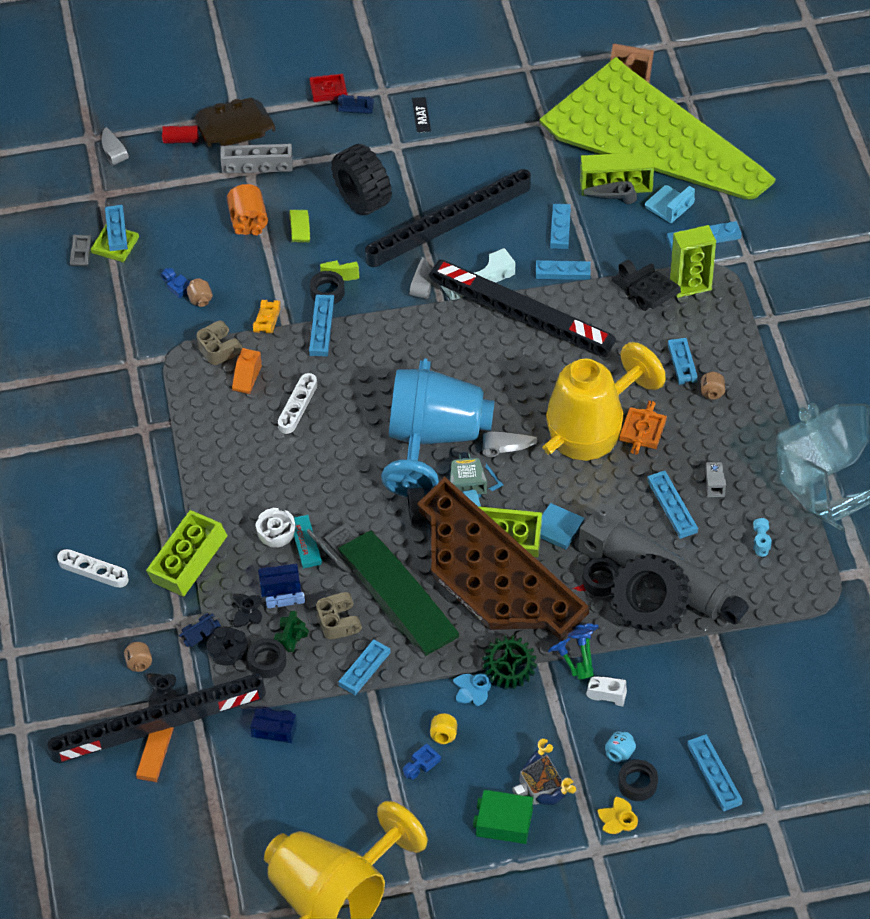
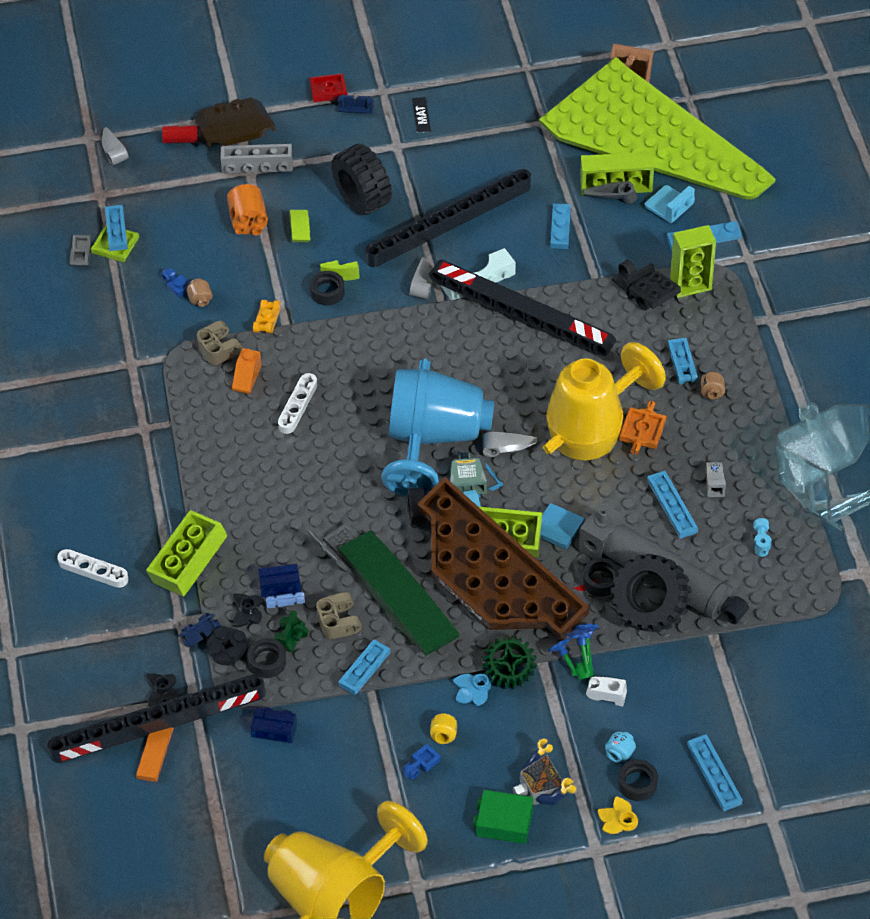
medium nougat head [124,642,152,672] -> none
white cylinder [256,508,295,548] -> none
teal tile [294,515,322,569] -> none
dark azure plate [309,295,334,356] -> none
dark azure plate [536,260,591,280] -> none

